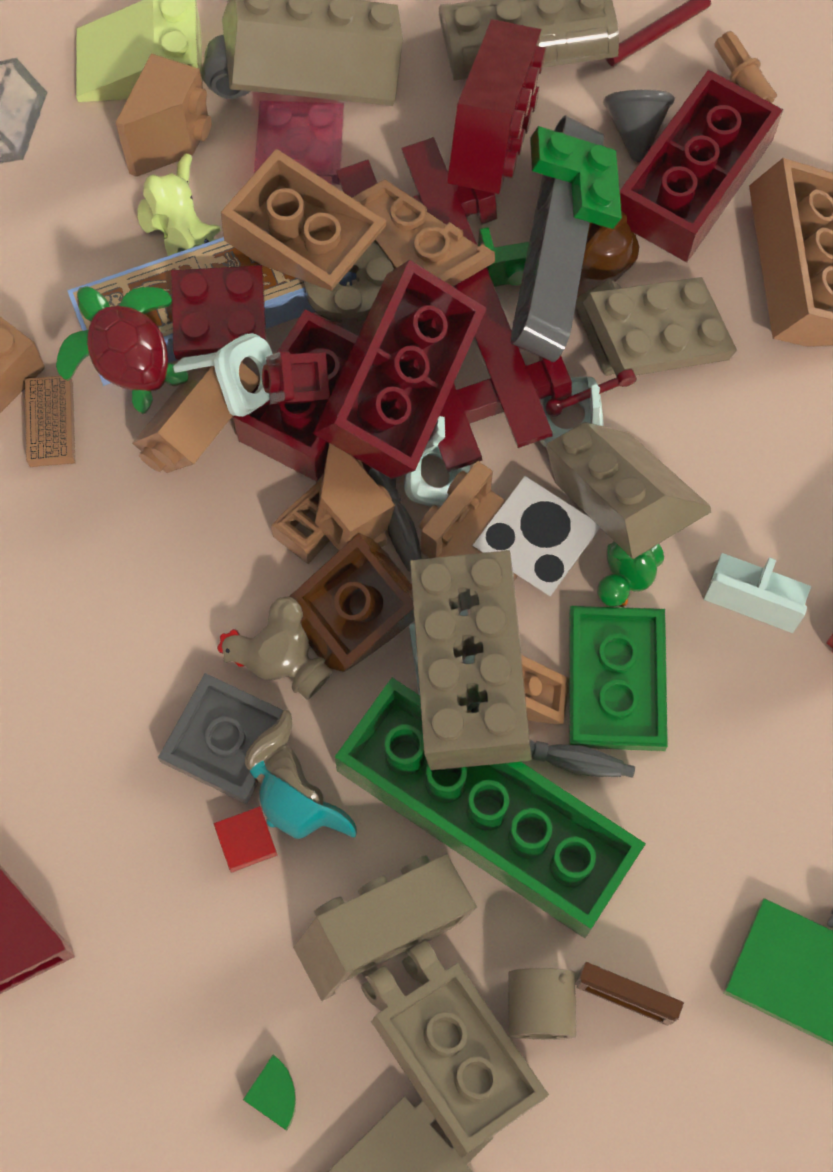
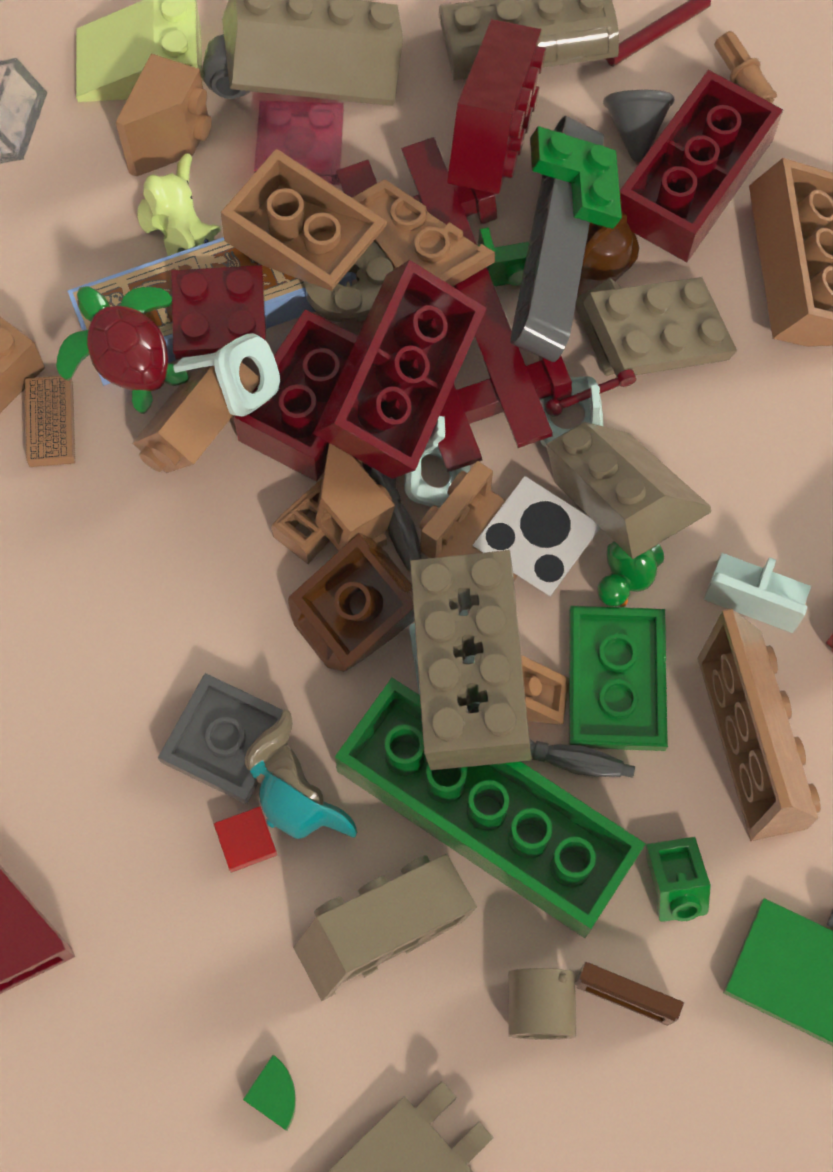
dark tan animal [217,596,333,700] -> none
dark red bracket [262,351,330,405] -> none
dark tan tile [361,940,549,1158] -> none
none -> green bracket [646,837,711,922]
none -> medium nougat slope [697,609,821,841]

